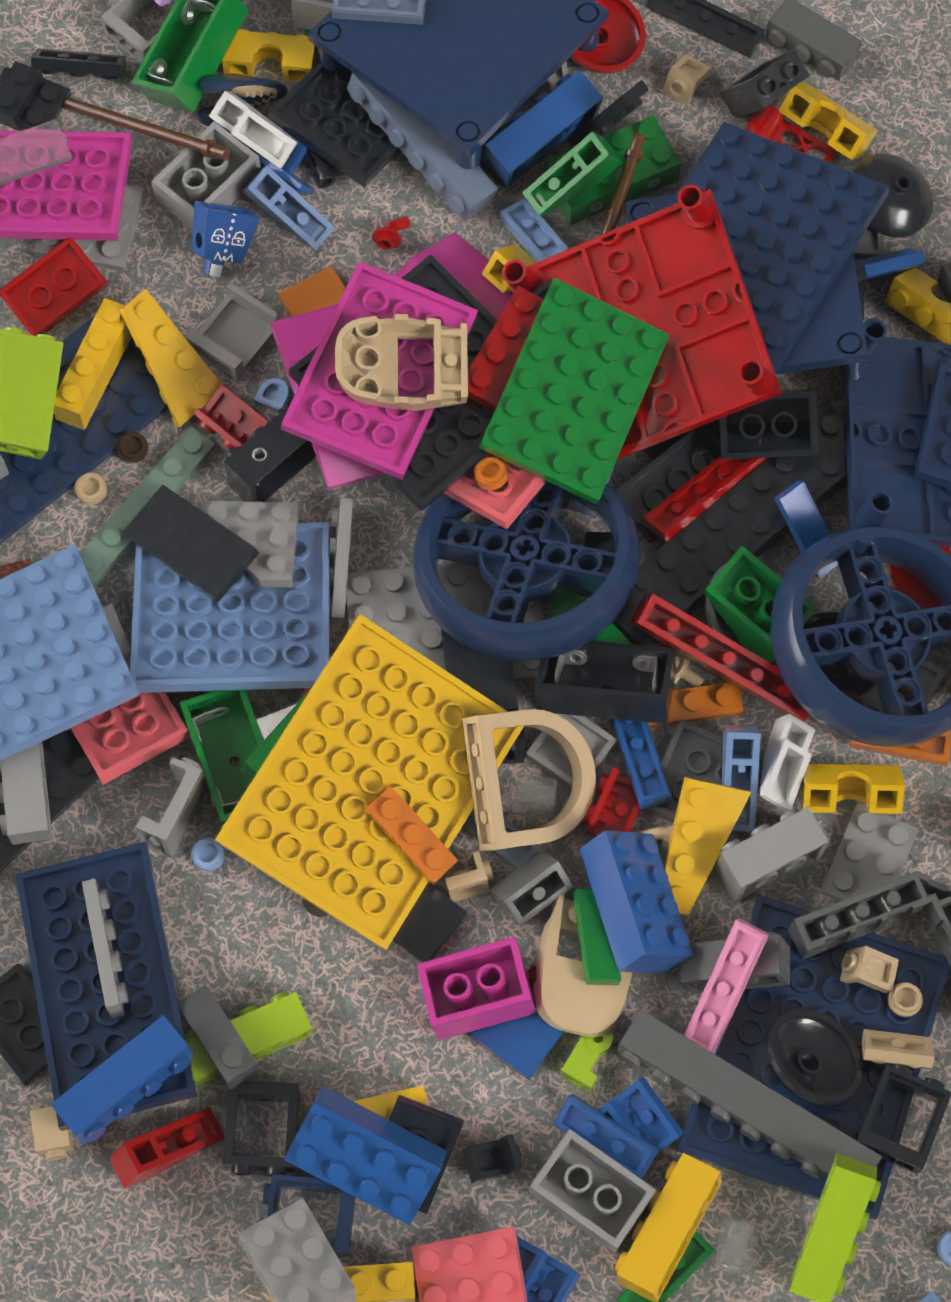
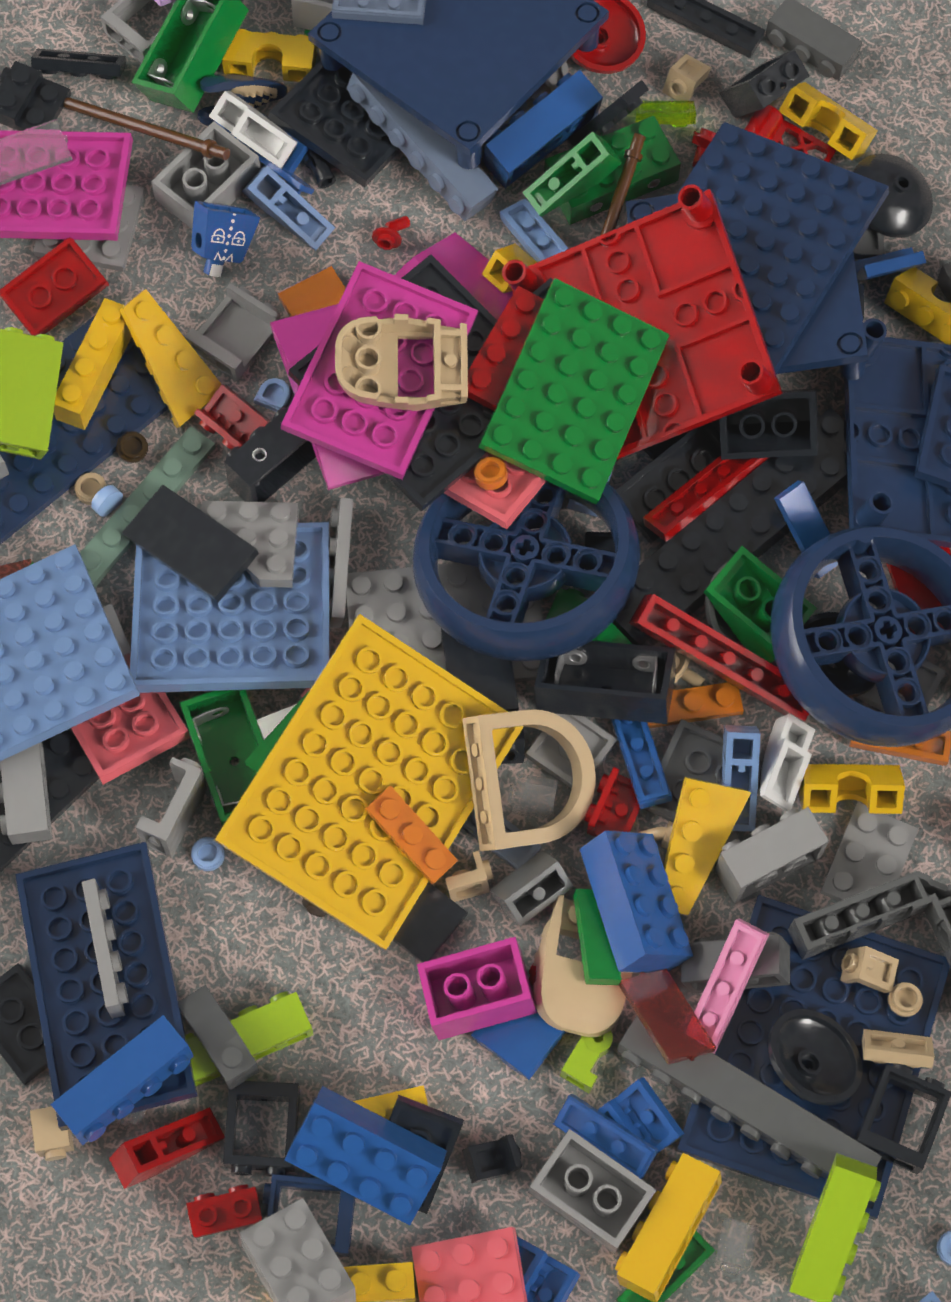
none -> light blue tile [91,485,123,517]
none -> red bracket [186,1184,262,1238]
none -> clear red piece [619,969,717,1065]
none -> clear neon green plate [634,101,696,127]
none -> red plate [691,128,716,168]

